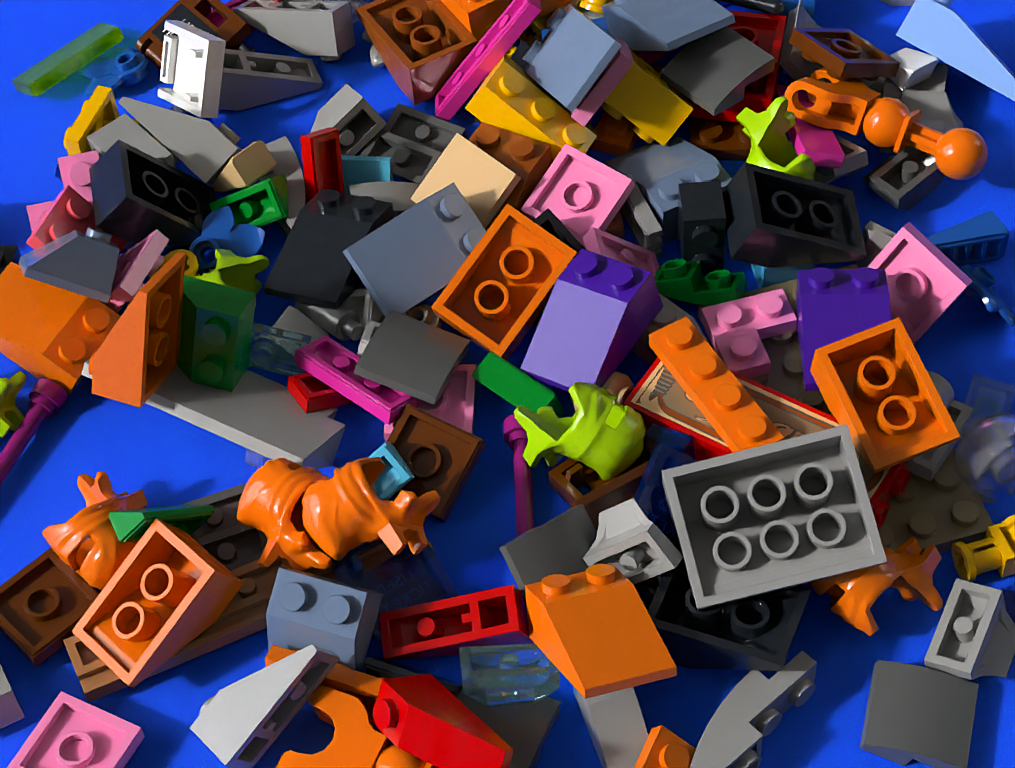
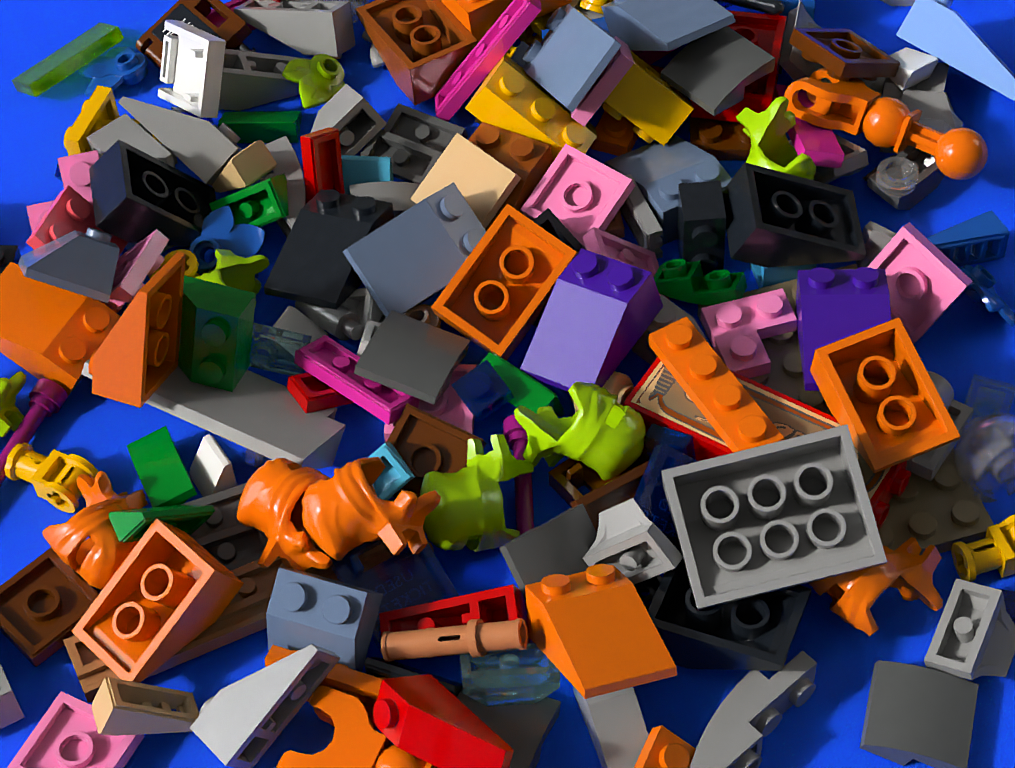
none -> yellow connector [4,442,98,513]
none -> tan slope [92,677,199,736]
none -> green slope [126,426,197,507]
none -> white slope [189,434,237,497]
none -> green slope [218,111,302,143]
none -> lime plate [282,54,346,109]
none -> nougat pin [381,618,528,662]
none -> lime piece [419,434,534,552]
none -> clear blue plate [451,359,514,423]
none -> clear tile [876,157,919,196]

